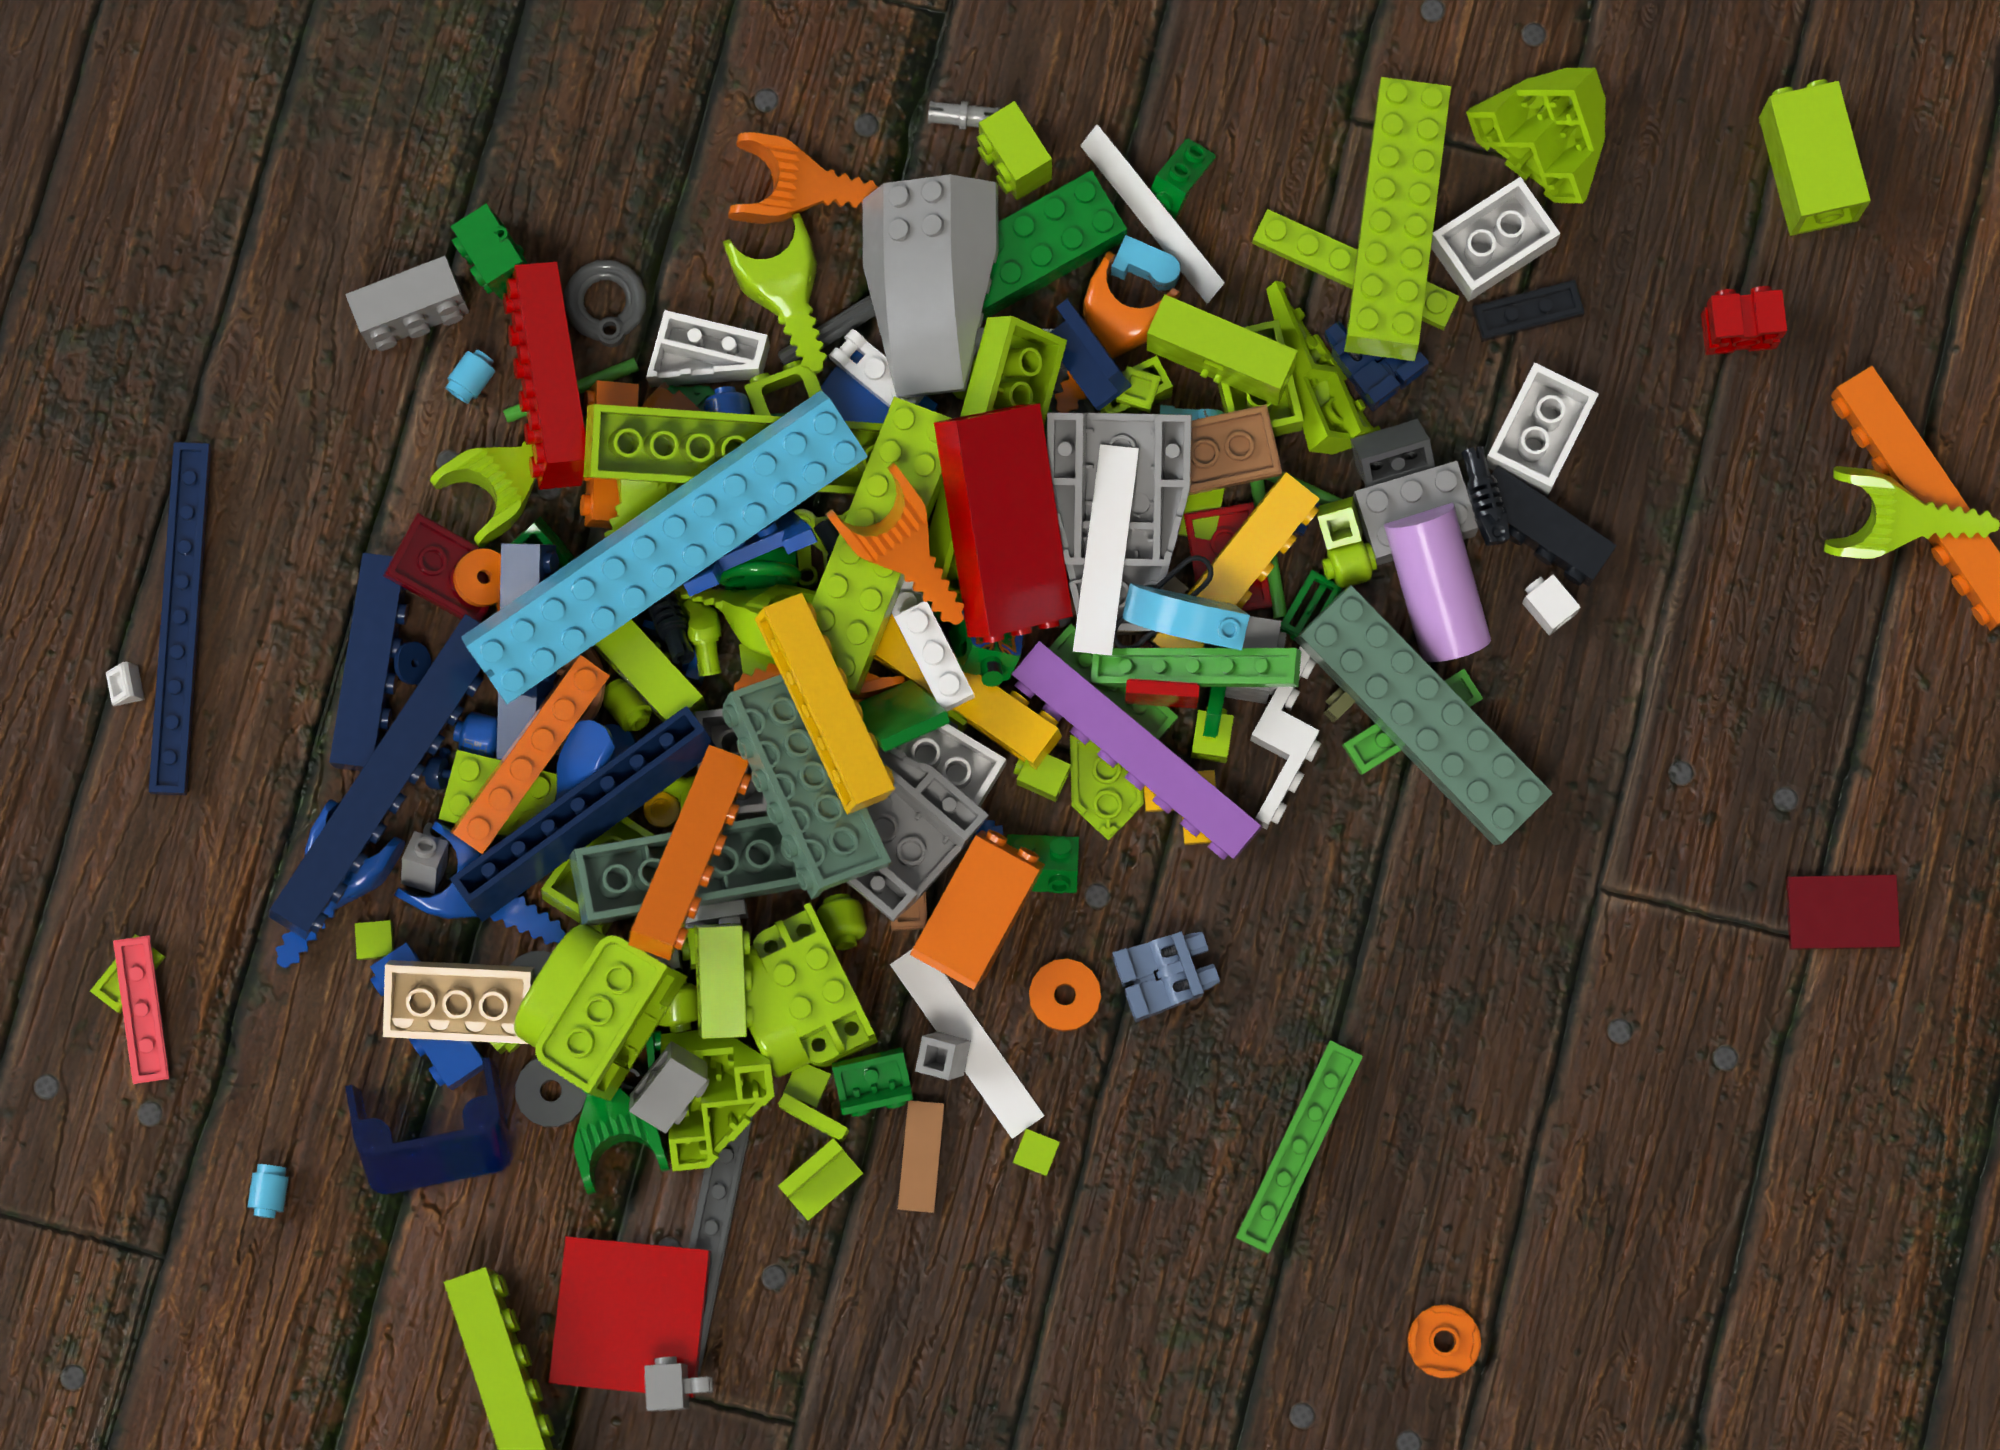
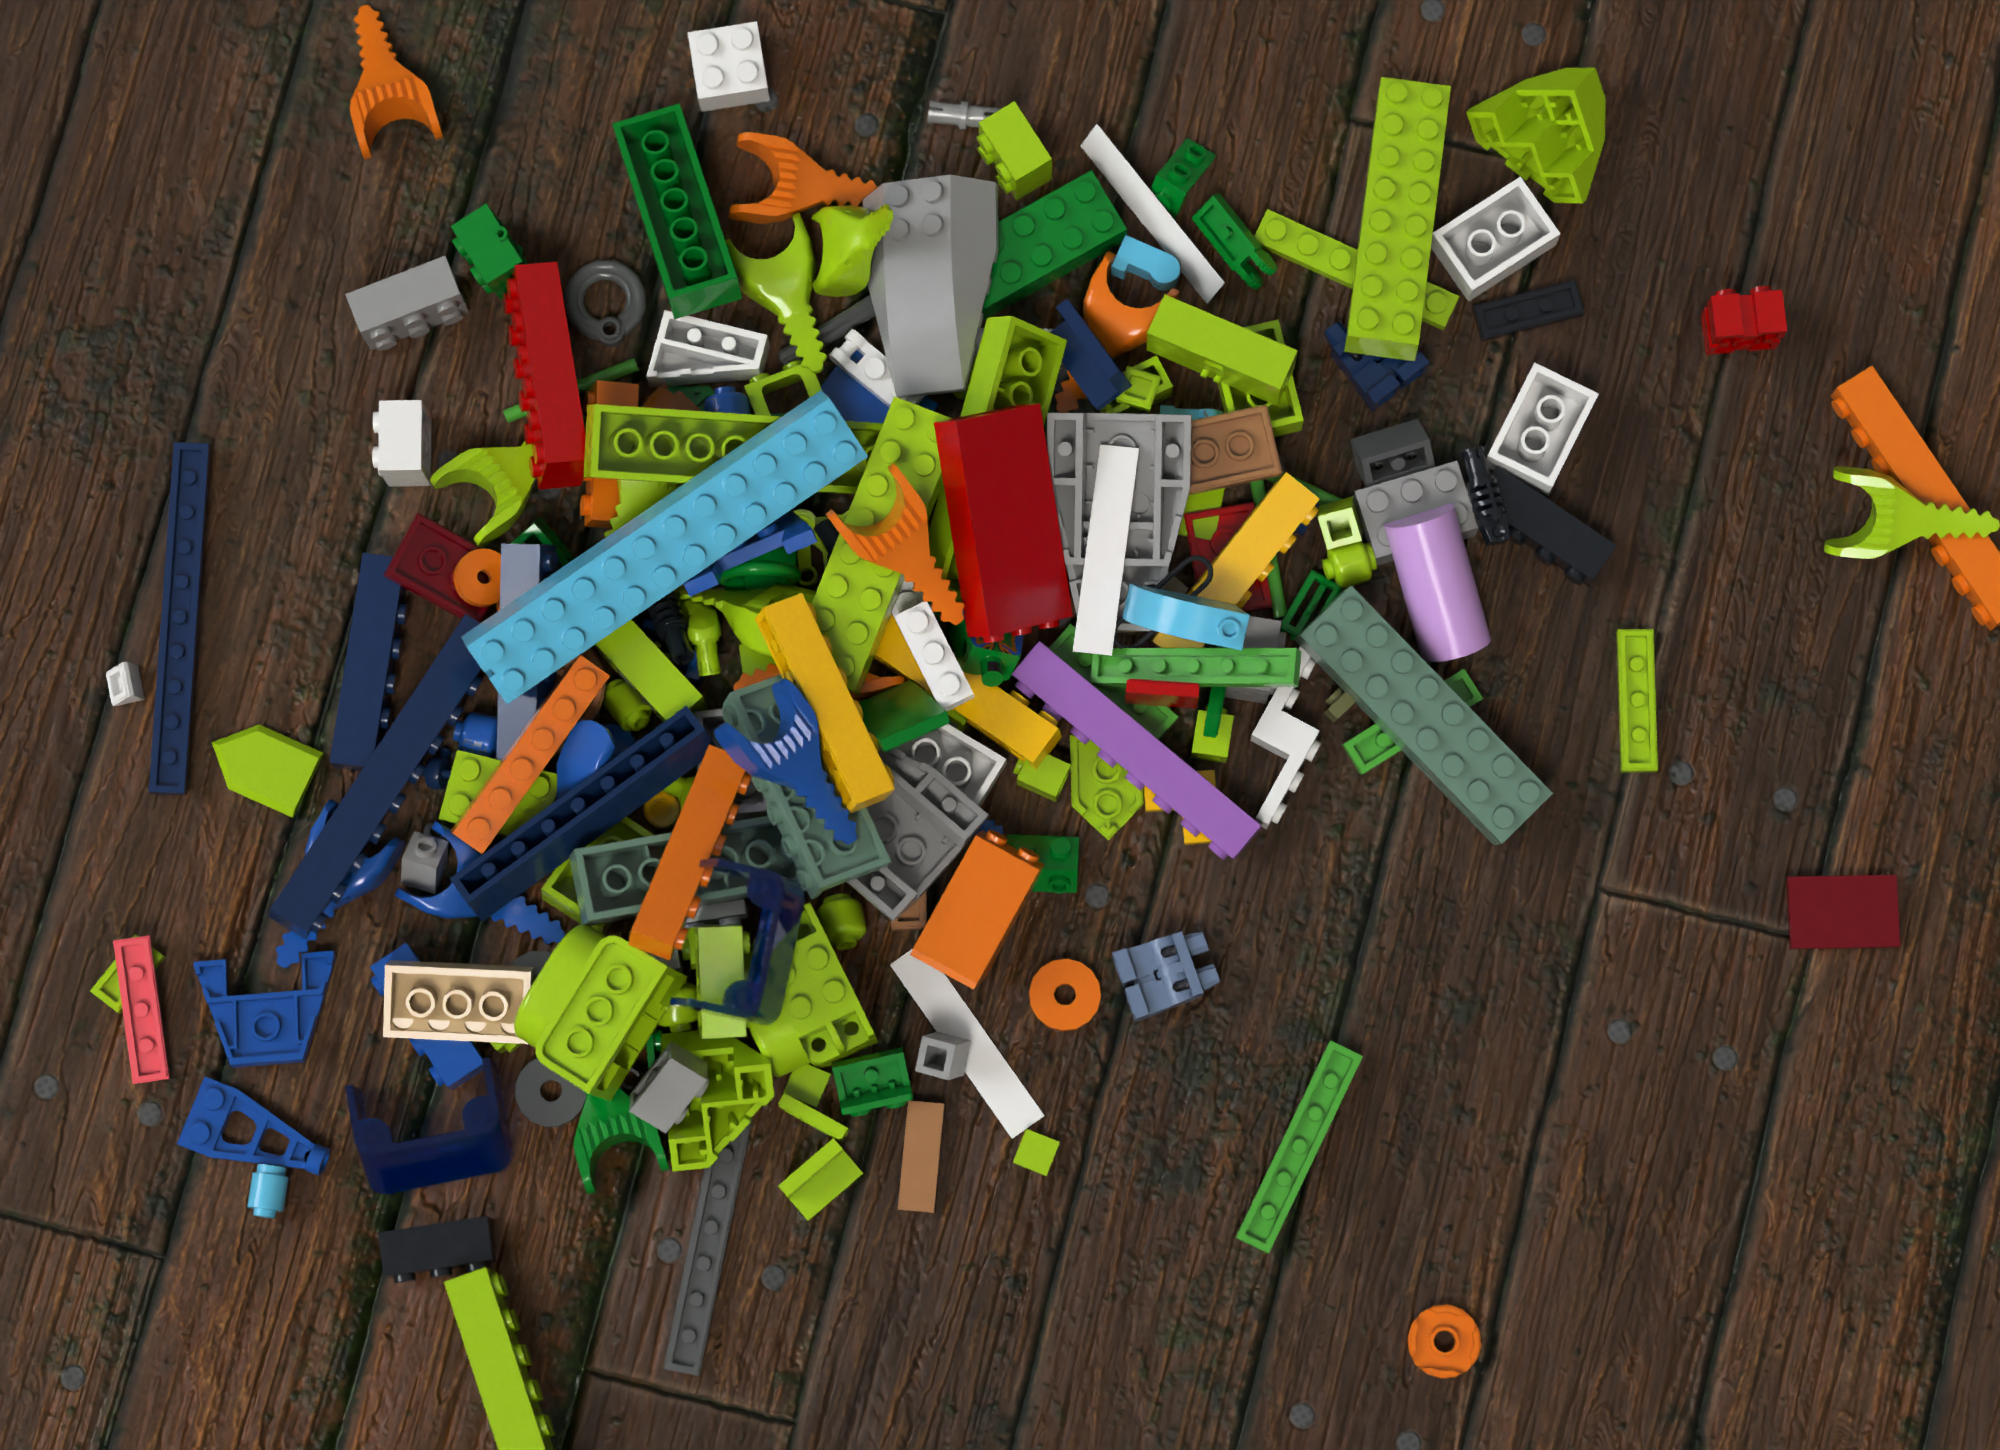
lime tile [355,920,394,960] -> none
dark blue wheel [394,642,431,685] -> none
medium azure brick [445,350,496,404] -> none
red tile [549,1237,711,1398] -> none
light grey brick [645,1357,713,1412] -> none
lime wedge [1266,281,1381,455] -> none
white brick [1522,574,1581,636] -> none
lime brick [1759,79,1871,236] -> none
none -> blue plate [177,1077,331,1176]
none -> blue wing [193,951,336,1068]
none -> lime tile [212,724,324,818]
none -> orange animal [350,5,444,160]
none -> white brick [372,400,432,487]
none -> black brick [378,1216,497,1283]
none -> green brick [612,103,742,319]
none -> windscreen [670,858,805,1025]
none -> white brick [688,21,770,112]
none -> blue animal [714,678,857,845]
none -> lime animal [812,204,893,297]
none -> green hinge [1191,193,1278,290]
none -> lime tile [1616,629,1658,773]

